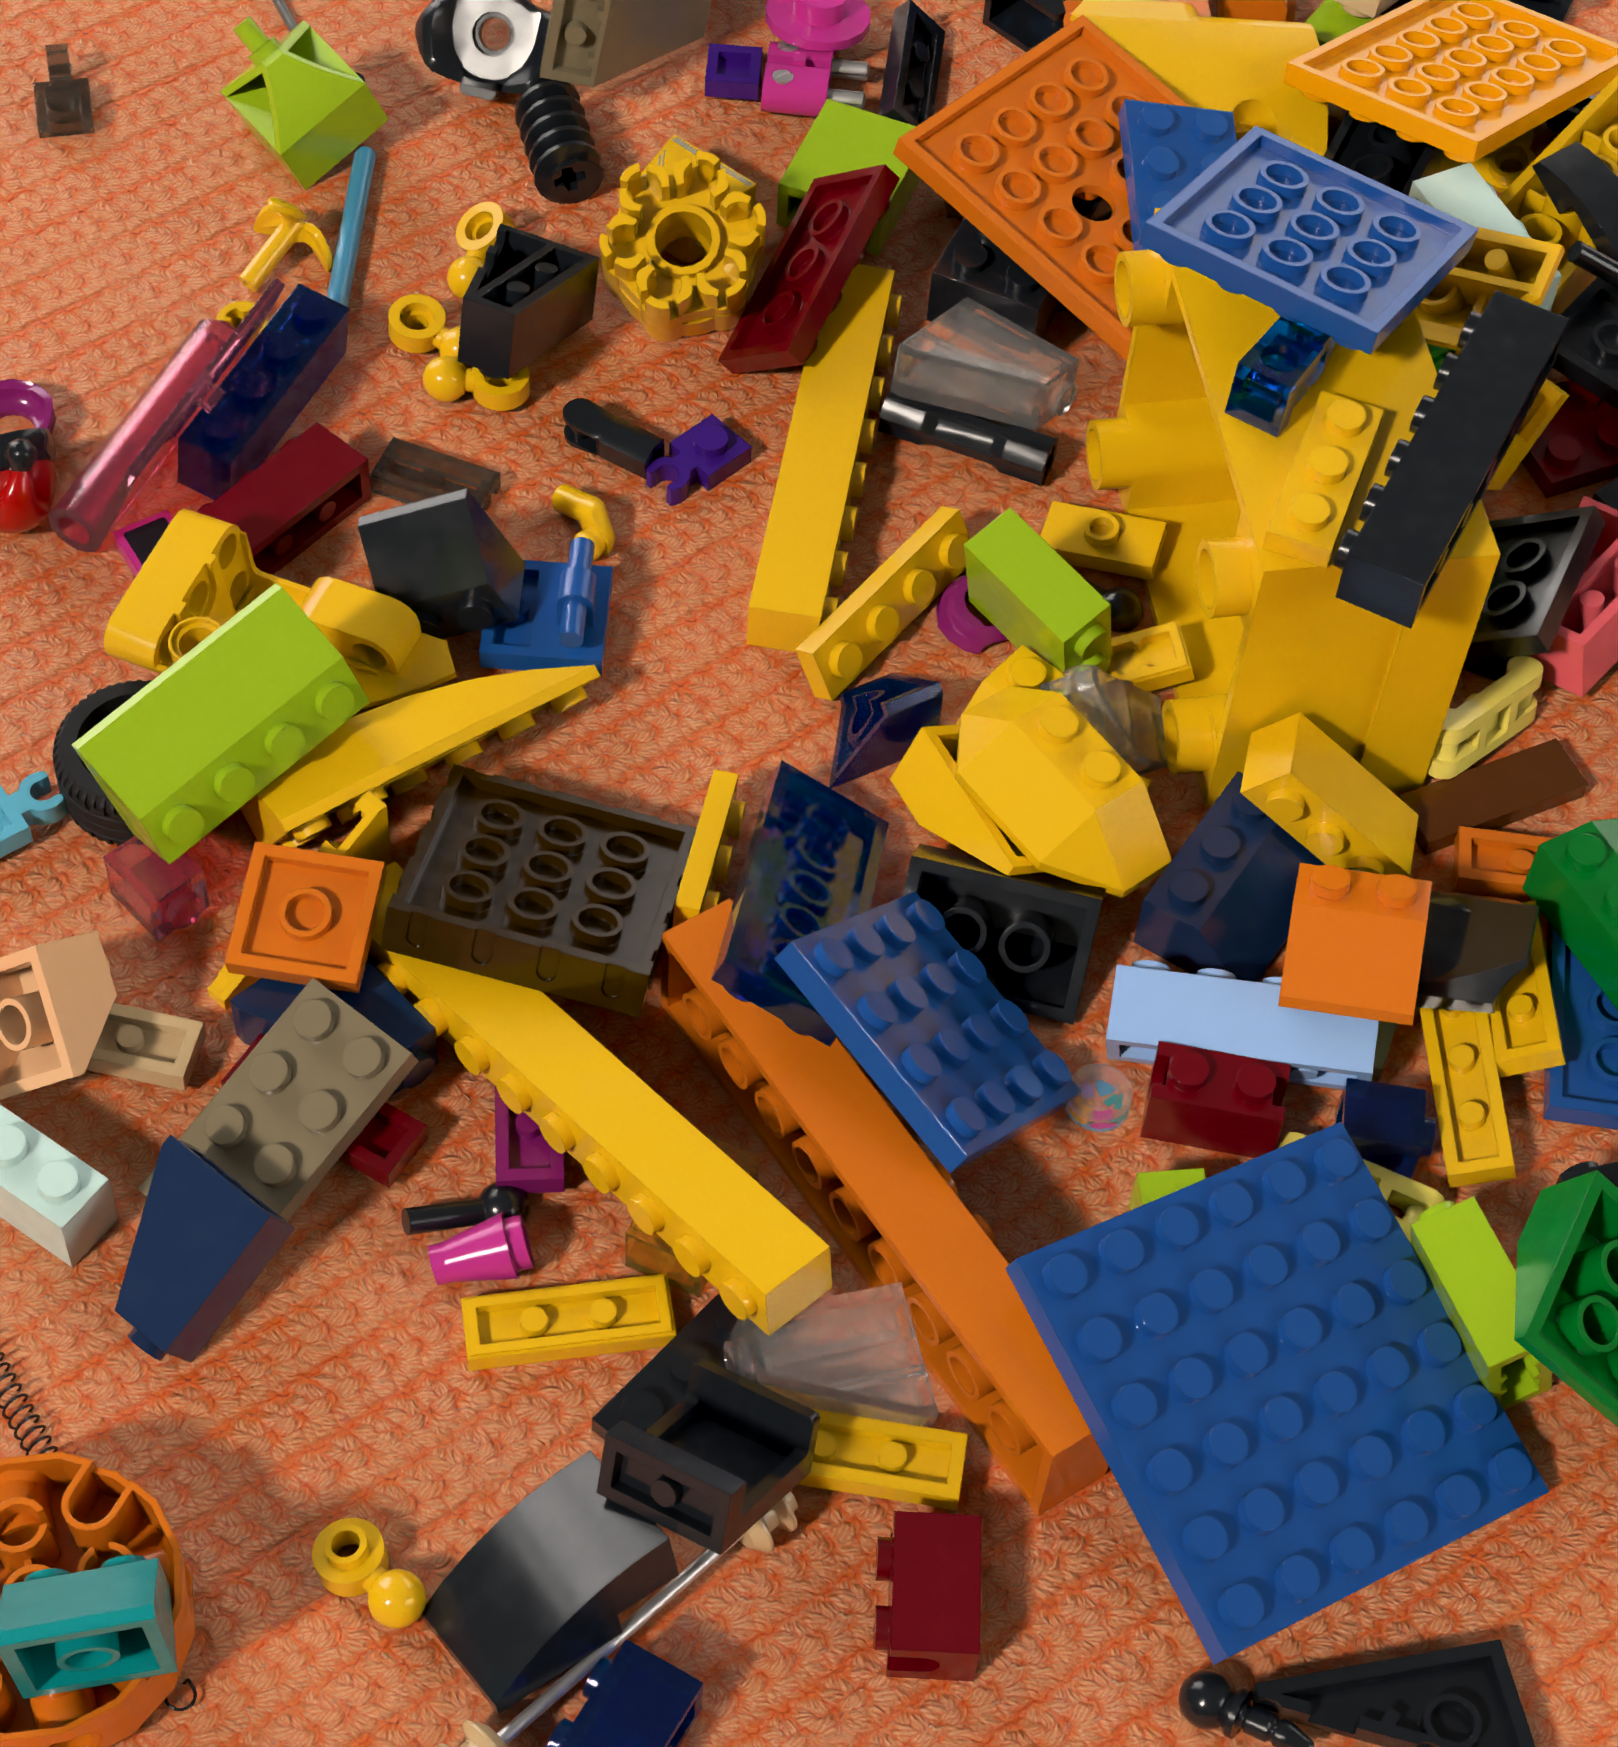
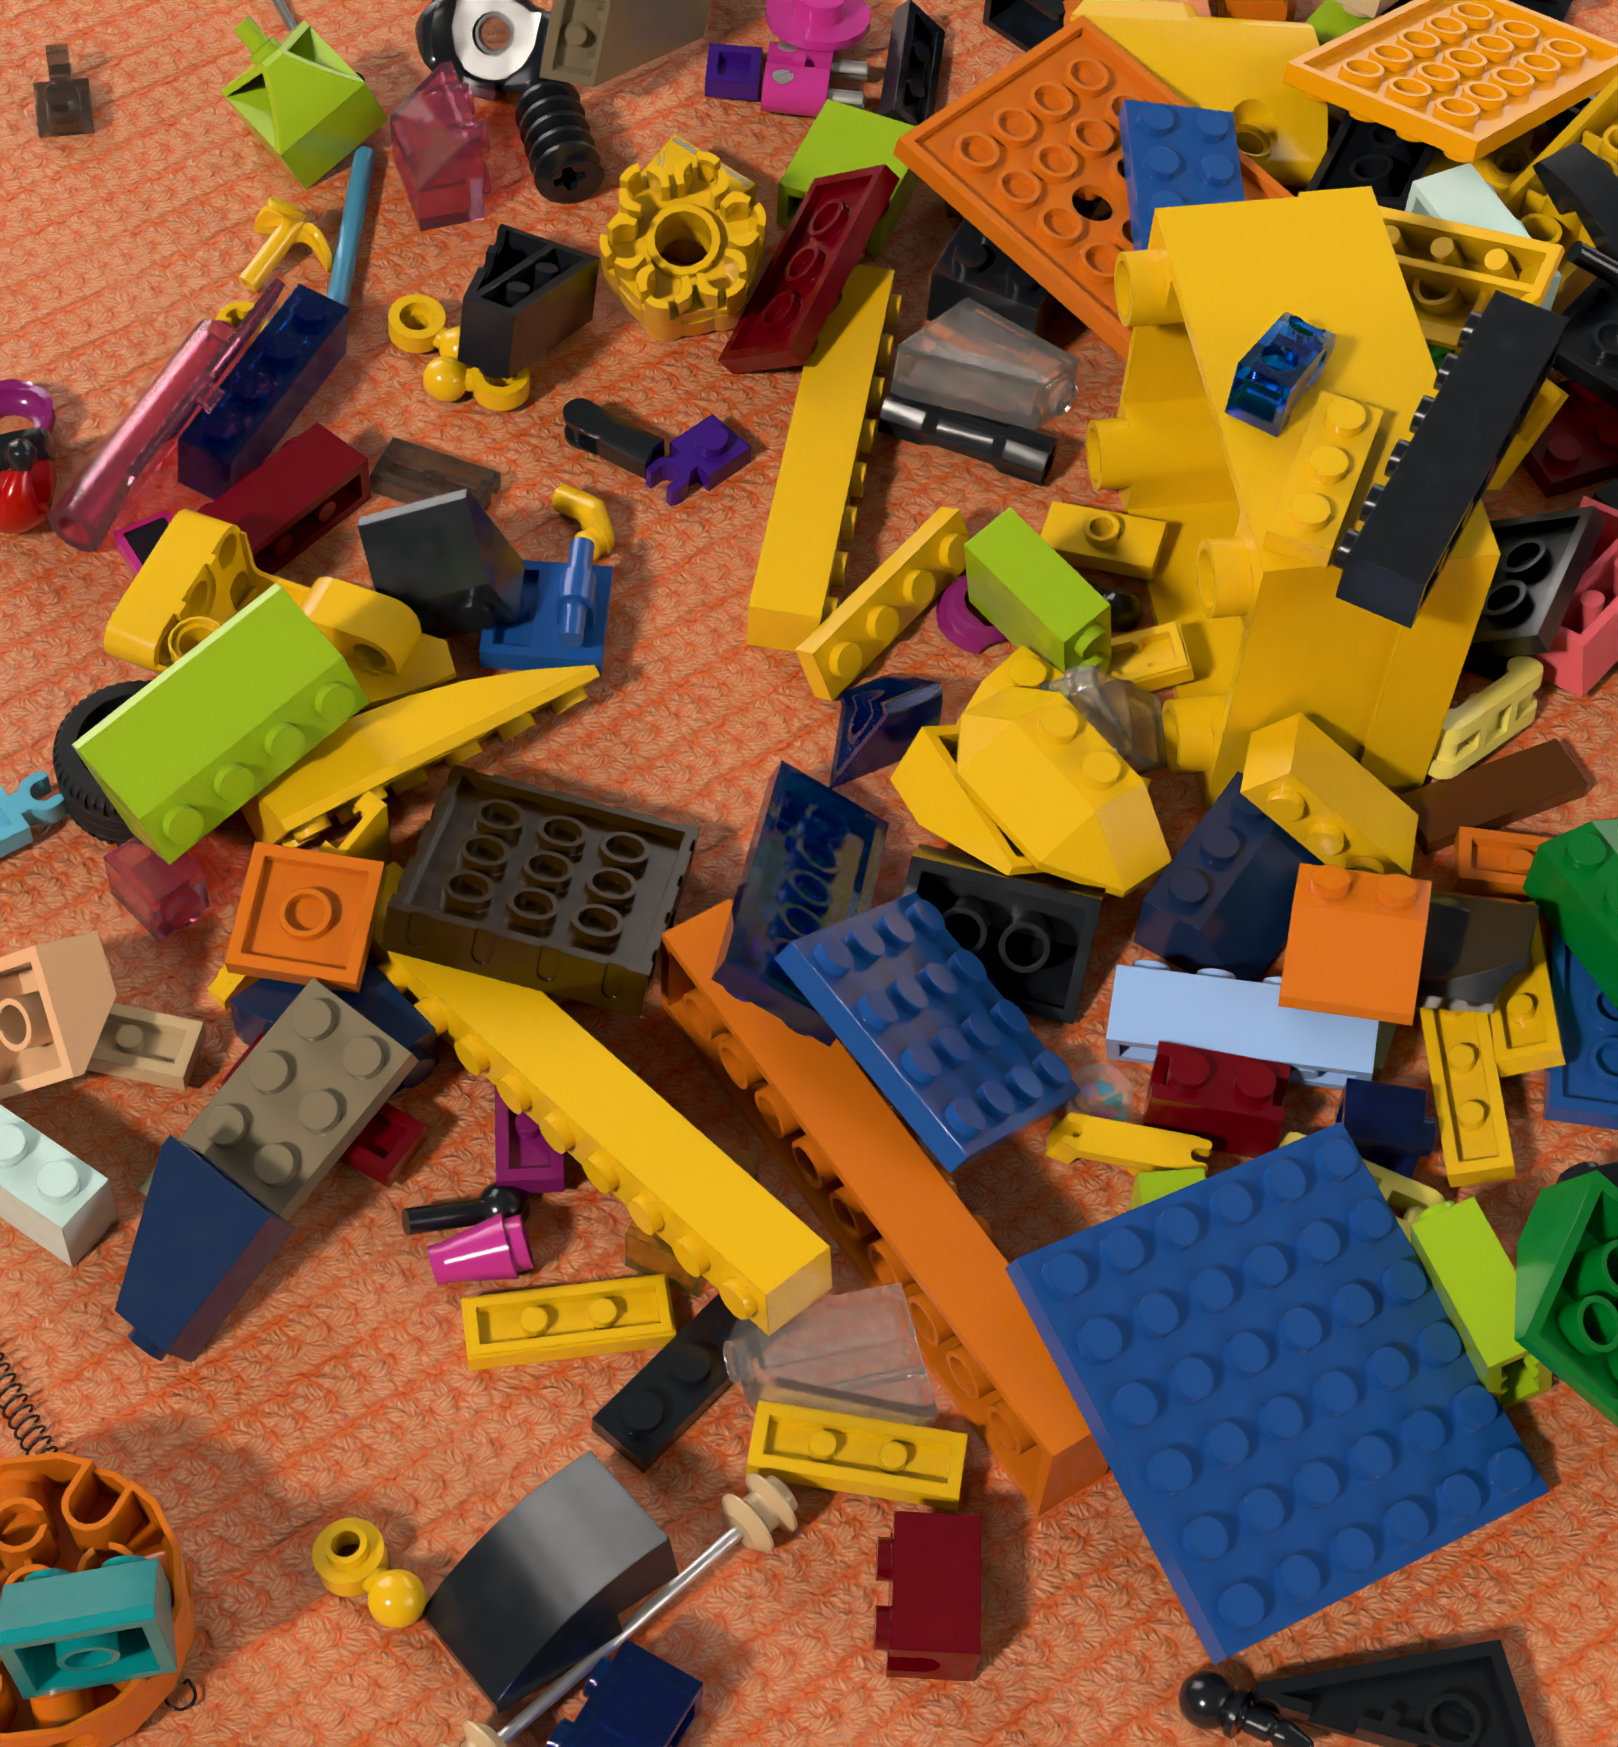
yellow plate [447,202,515,299] -> none
black panel [596,1358,820,1555] -> none
yellow plate [672,769,747,928] -> none
blue plate [1139,125,1479,355] -> none
none -> clear pink slope [389,61,491,231]
none -> yellow piece [1044,1112,1212,1177]

